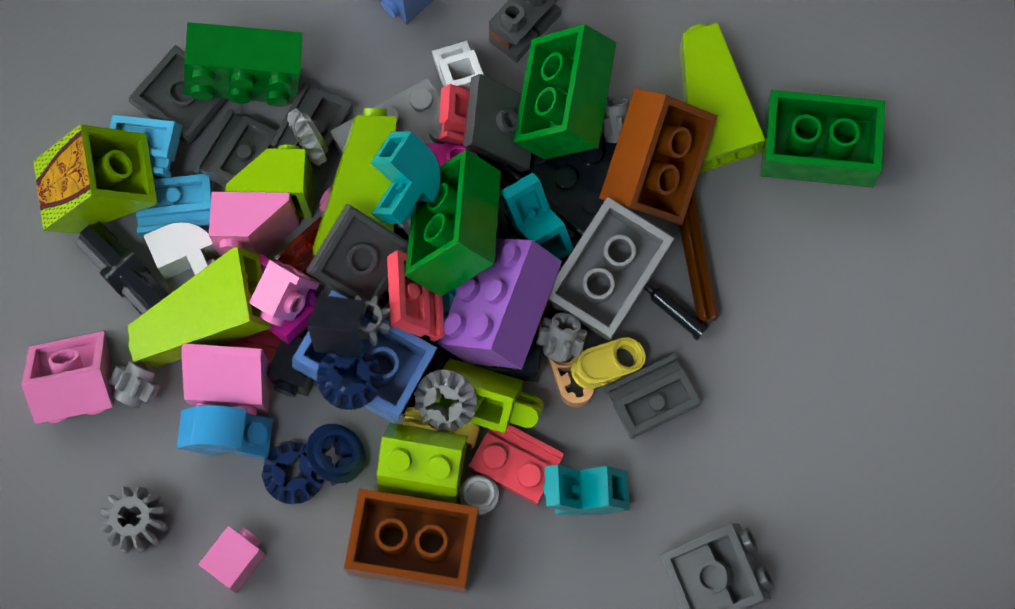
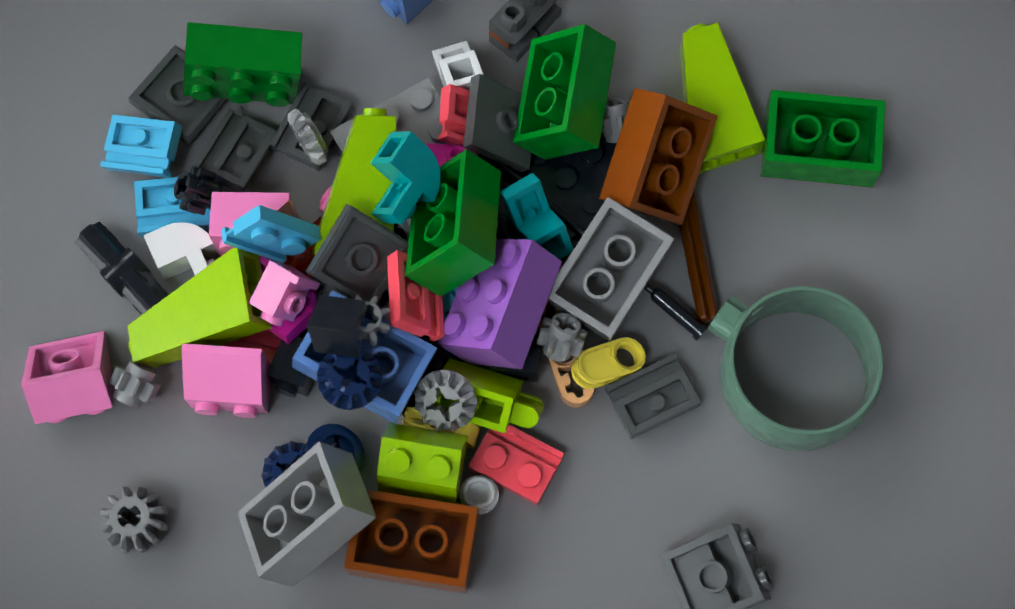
lime slope [33,124,158,234] -> none
dark azure brick [177,405,273,459] -> none
bright pink brick [198,526,266,593] -> none
lime slope [225,144,315,218] -> none
teal brick [543,465,630,516] -> none
none -> black gear [174,166,222,215]
none -> medium azure plate [221,205,321,263]
none -> light grey brick [237,441,376,587]
none -> sand green cylinder [708,286,883,451]

